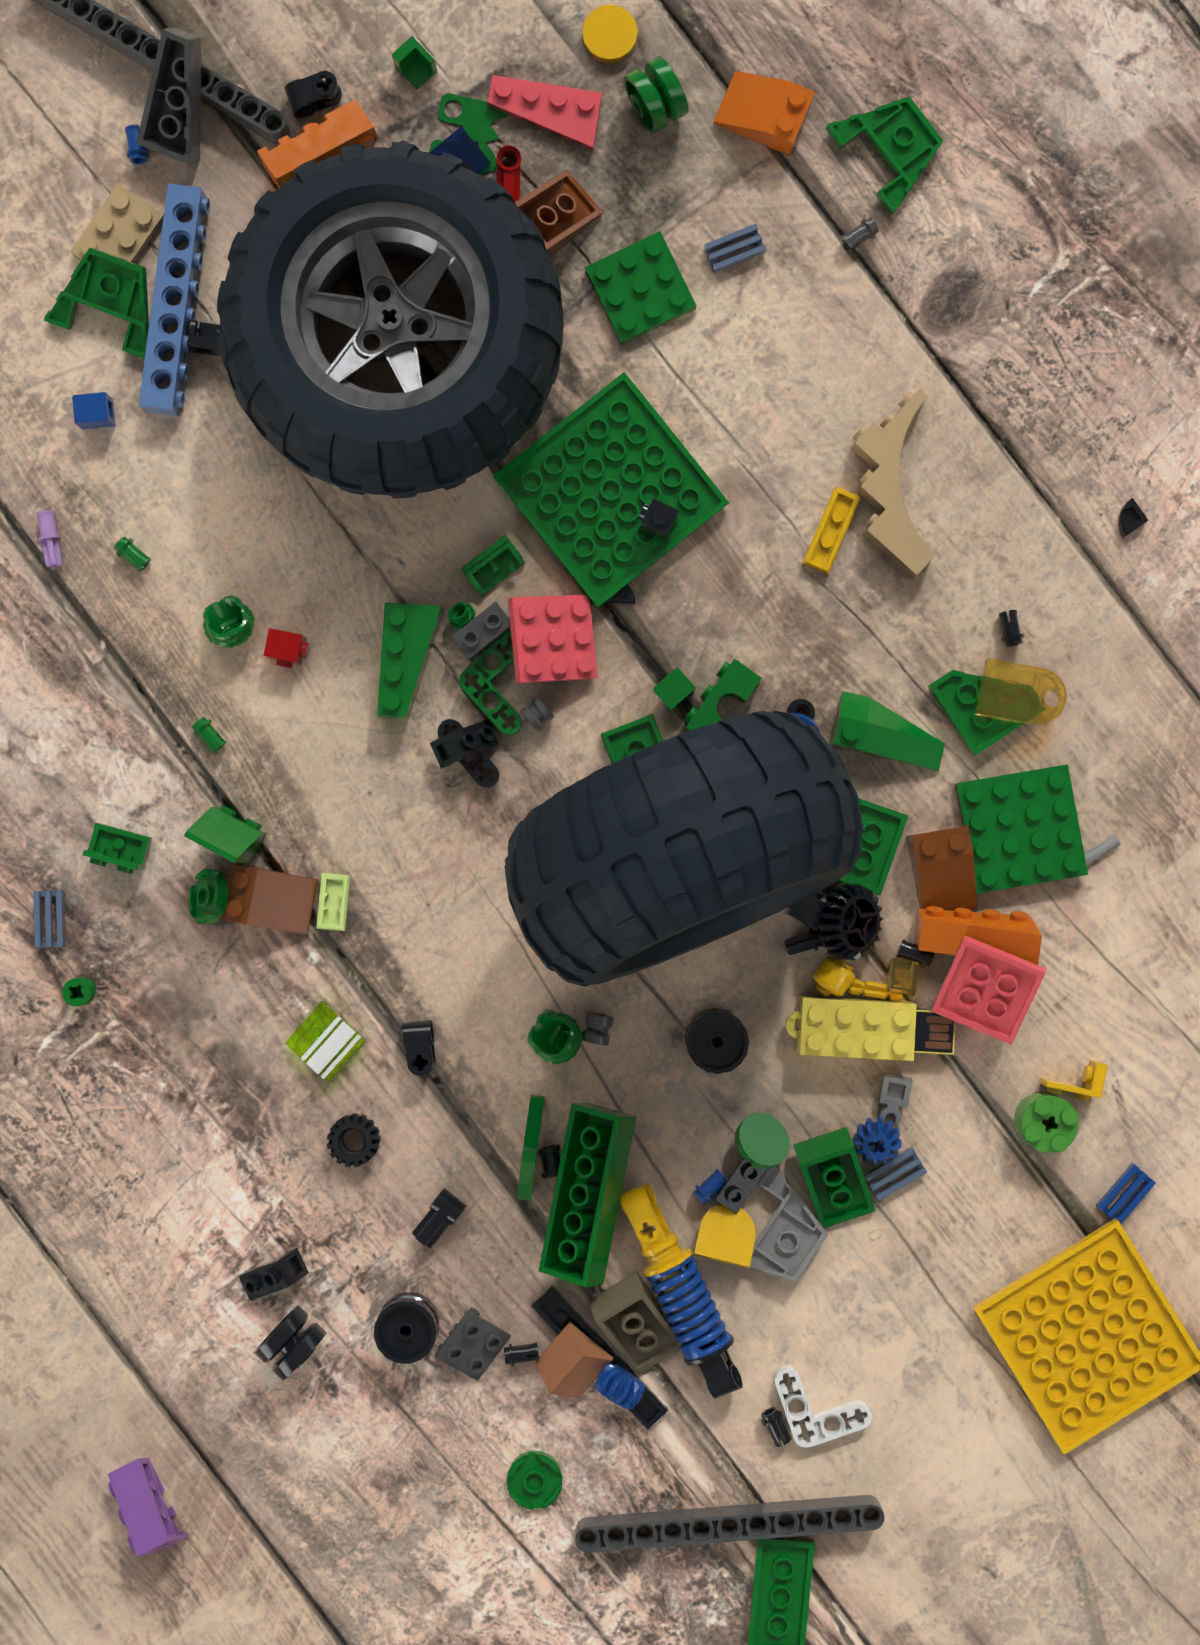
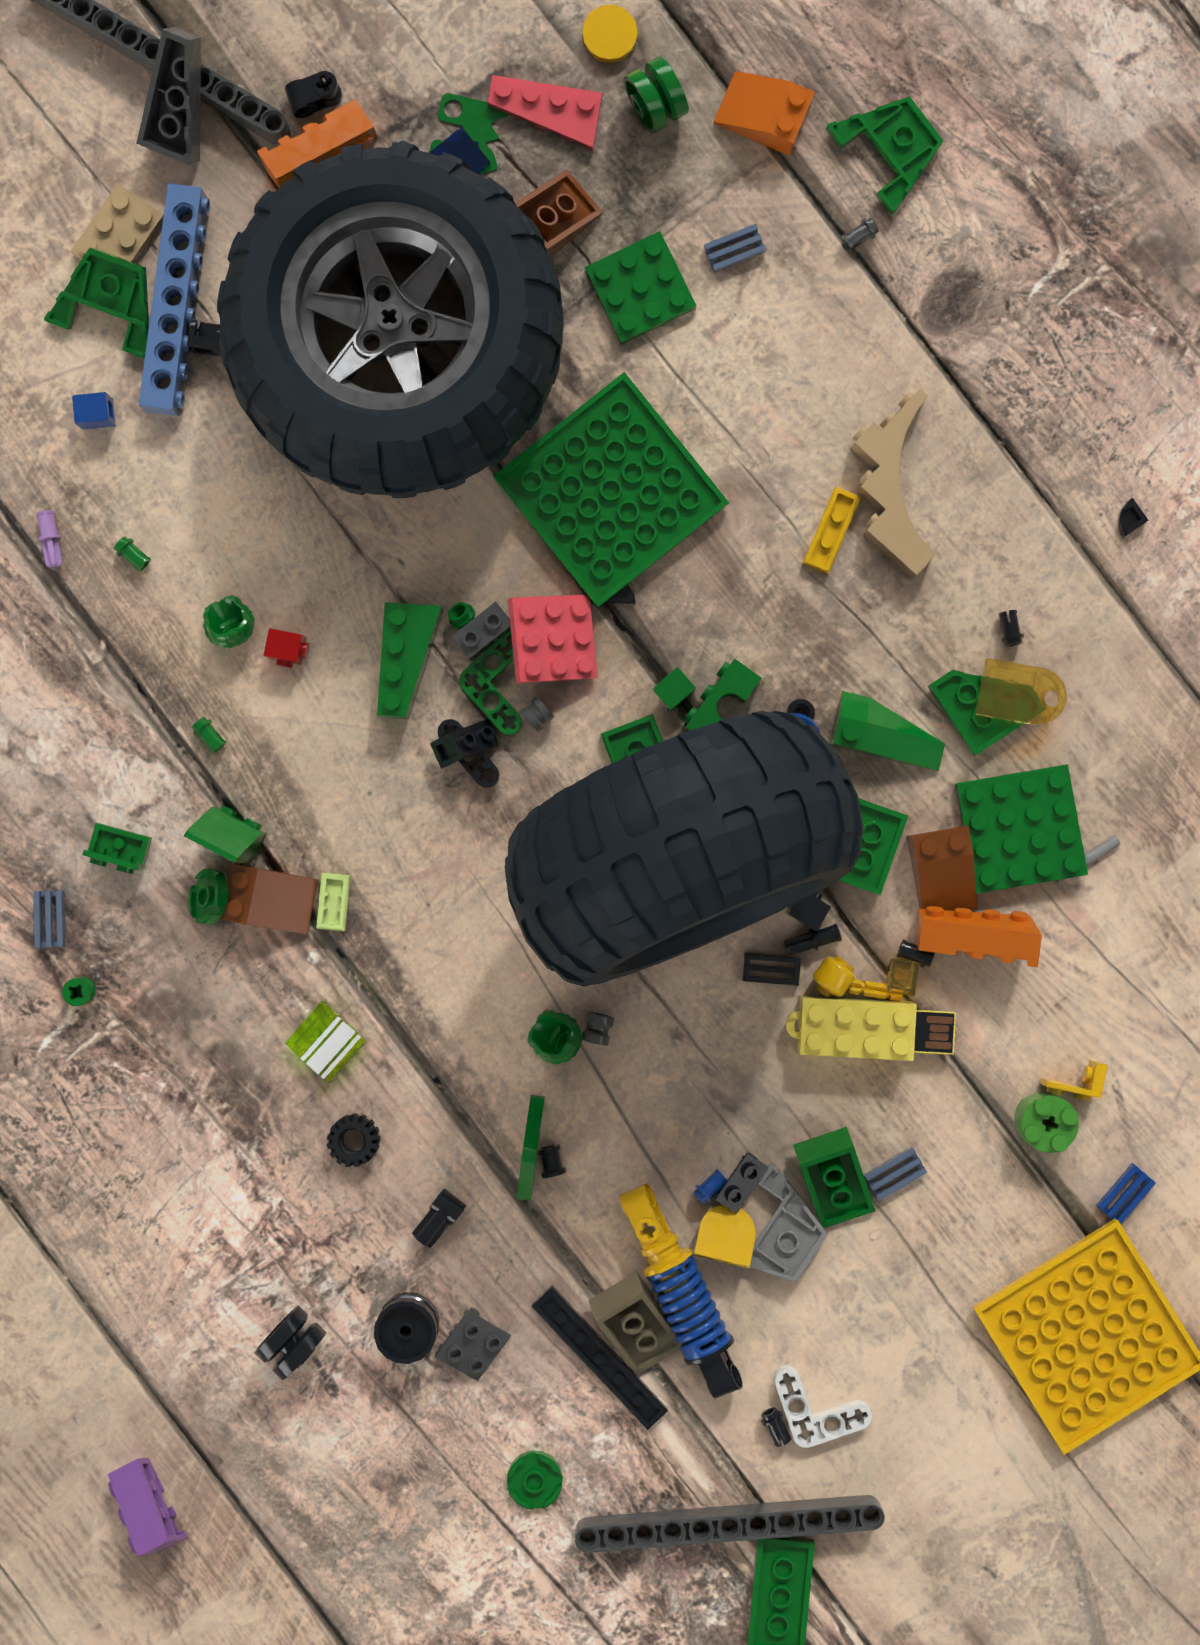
blue pin [125,124,149,165] -> none
black bracket [239,1248,309,1301] -> none
green panel [391,36,437,89] -> none
black piece [402,1020,436,1076] -> none
green hinge [461,534,525,597] -> none
red piece [495,145,522,202] -> none
black pin [504,1342,539,1367] -> none
nougat slope [535,1322,613,1398] -> none
green brick [538,1103,637,1288] -> none
blue gear [595,1363,645,1409] -> none
black brick [638,498,679,542] -> none
black wheel [685,1008,749,1074] -> none
green tile [735,1112,789,1170] -> none
black gear [816,884,884,960] -> none
blue gear [853,1116,902,1166] -> none
light grey plate [879,1073,913,1125] -> none
coral plate [931,935,1046,1045] -> none
none -> black tile [742,953,801,986]

